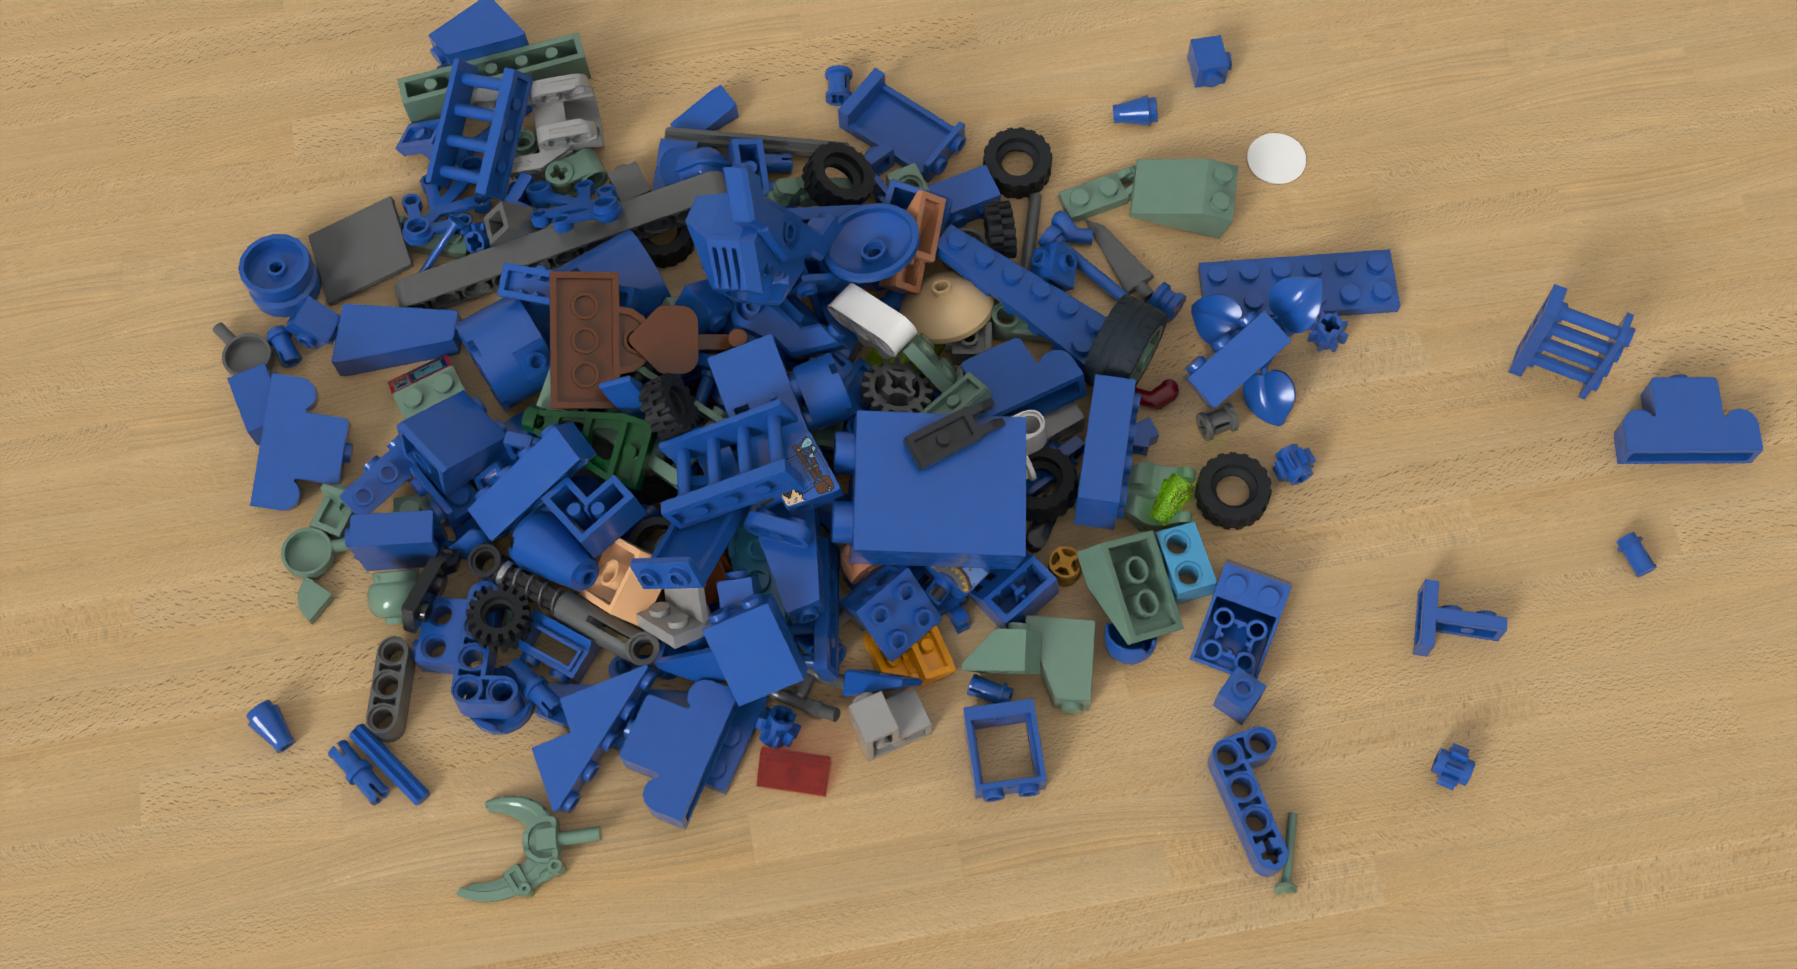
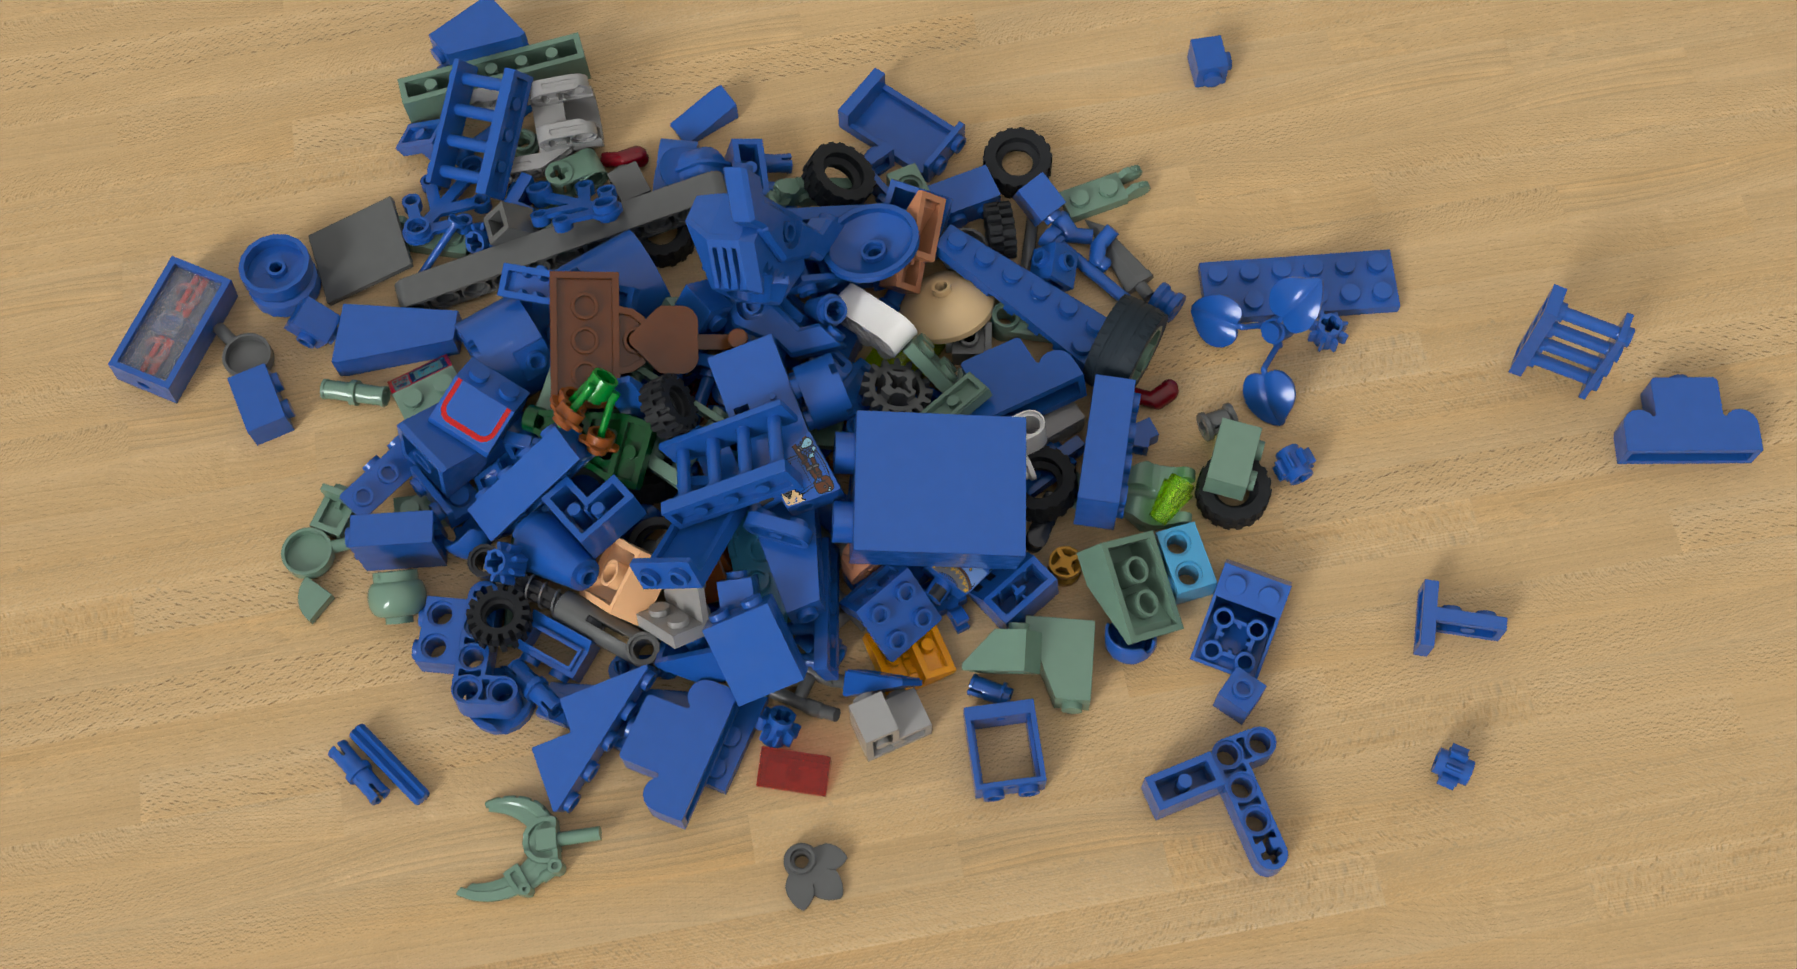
blue cone [246,700,295,753] -> none
blue brick [250,373,353,511] -> none
blue pin [267,325,302,368] -> none
dark grey beam [366,636,416,743] -> none
black hinge [401,545,461,634] -> none
dark grey axle [664,127,850,156] -> none
blue bush [825,65,853,106] -> none
black hinge [903,398,1006,472] -> none
blue cone [1113,95,1158,126] -> none
sand green slope [1129,159,1238,239] -> none
blue brick [1183,310,1292,408] -> none
white sticker [1247,133,1306,184] -> none
sand green piece [1275,812,1298,895] -> none
blue pin [1616,532,1657,578] -> none
none -> brick [108,256,238,404]
none -> sand green pin [320,379,390,407]
none -> blue slope [428,357,530,458]
none -> blue gear [484,541,528,585]
none -> plant [550,368,621,456]
none -> dark red arm [600,145,649,168]
none -> dark grey plate [783,843,848,911]
none -> blue cone [804,294,847,327]
none -> blue brick [1012,172,1066,227]
none -> blue arm [1089,224,1119,273]
none -> blue brick [1141,751,1226,820]
none -> sand green brick [1203,418,1265,501]

